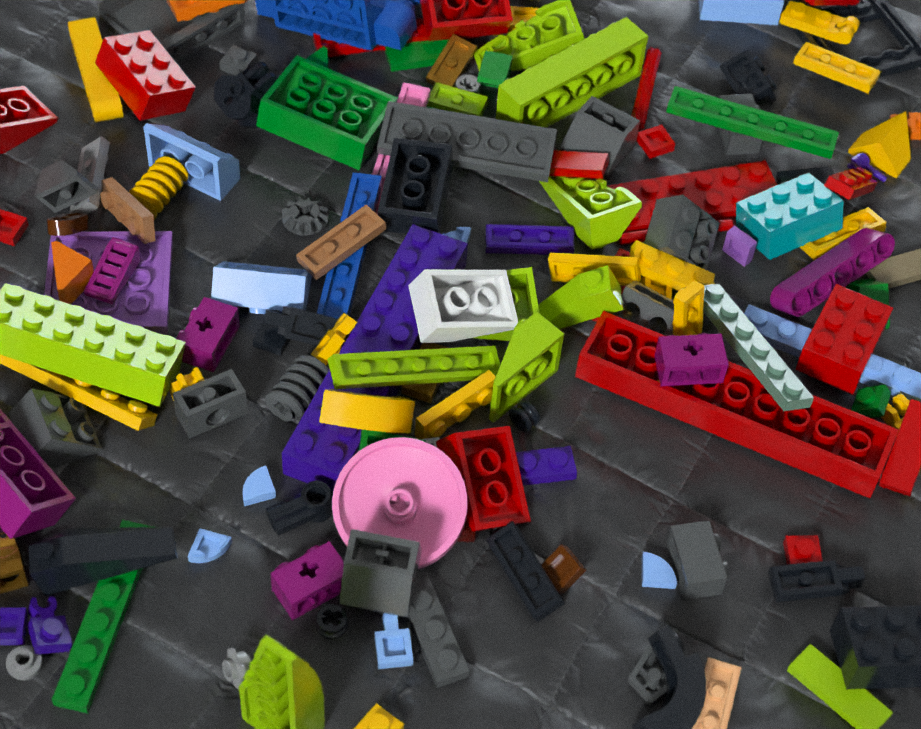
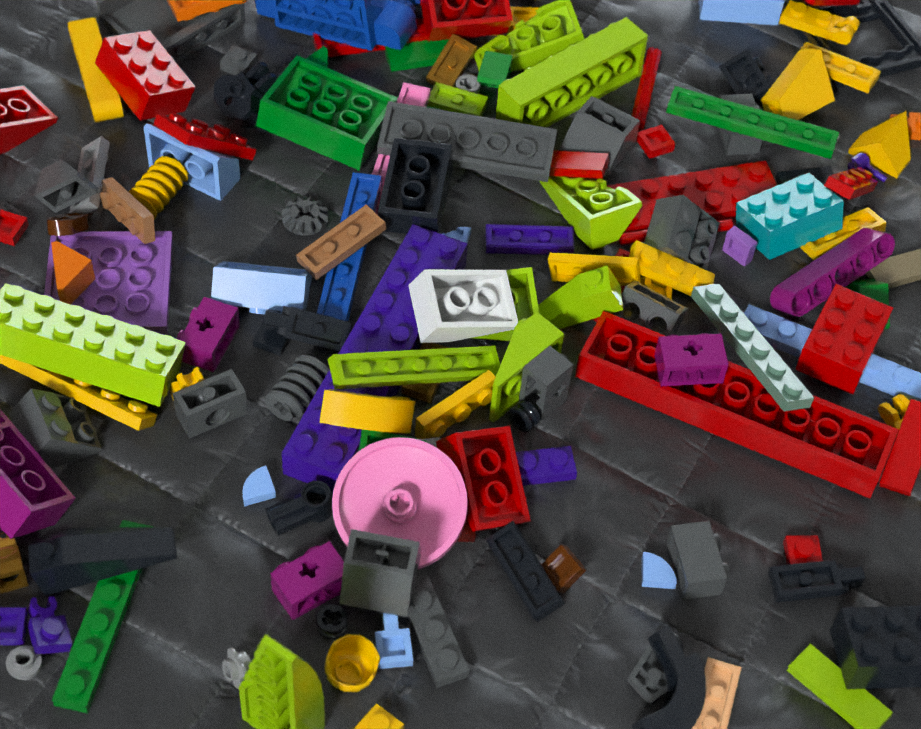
magenta slope [84,237,141,304] -> none
light blue tile [188,528,232,563] -> none
yellow plate [311,313,357,365] -> none
yellow plate [672,280,705,336] -> none
green plate [851,384,891,418] -> none
none -> red plate [153,113,256,160]
none -> yellow hair [324,634,380,692]
none -> dark grey brick [518,346,573,422]
none -> yellow slope [761,49,835,120]

